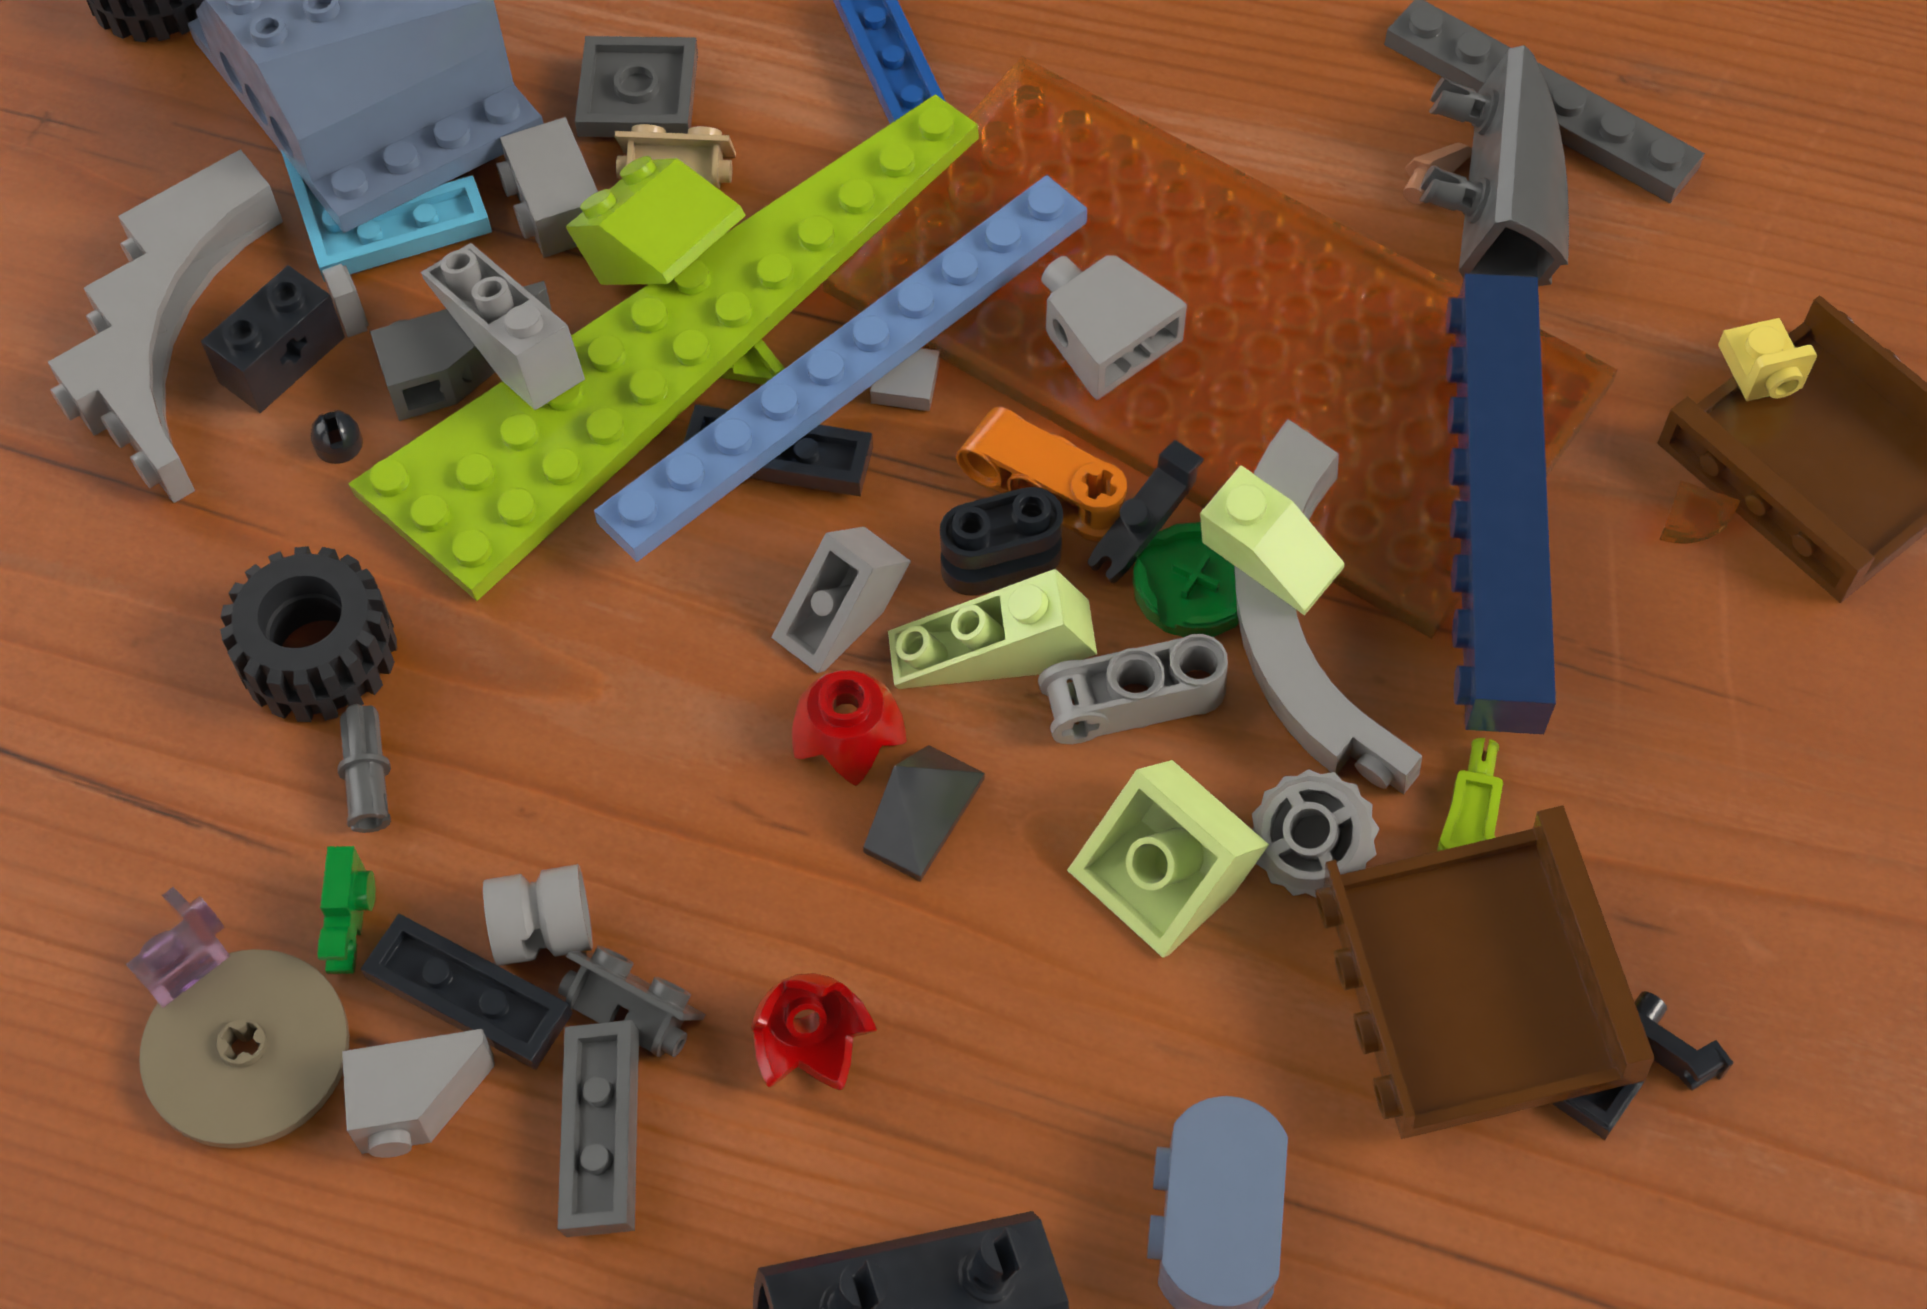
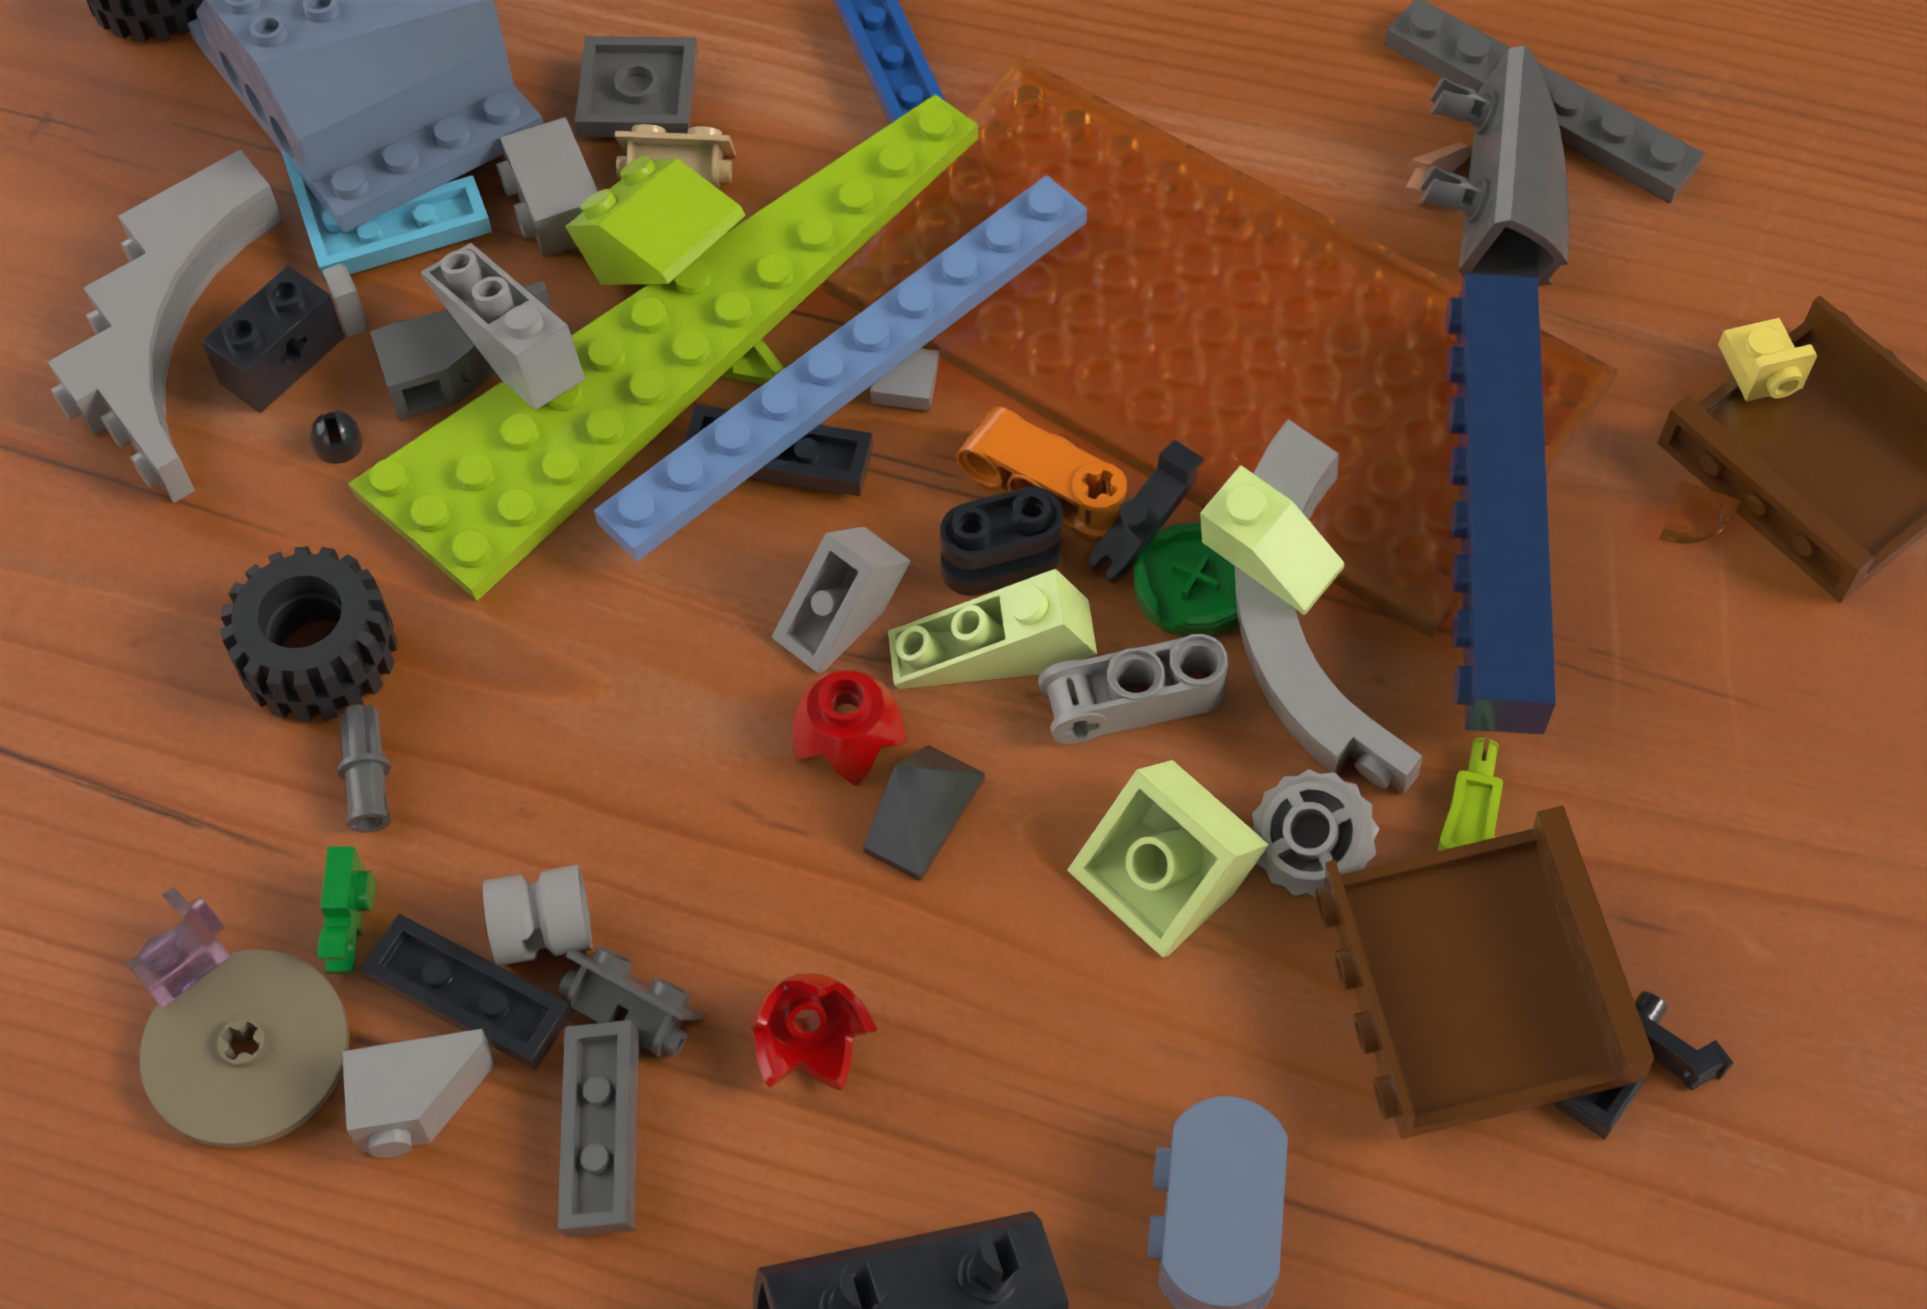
light grey torso [1041,256,1187,400] -> none

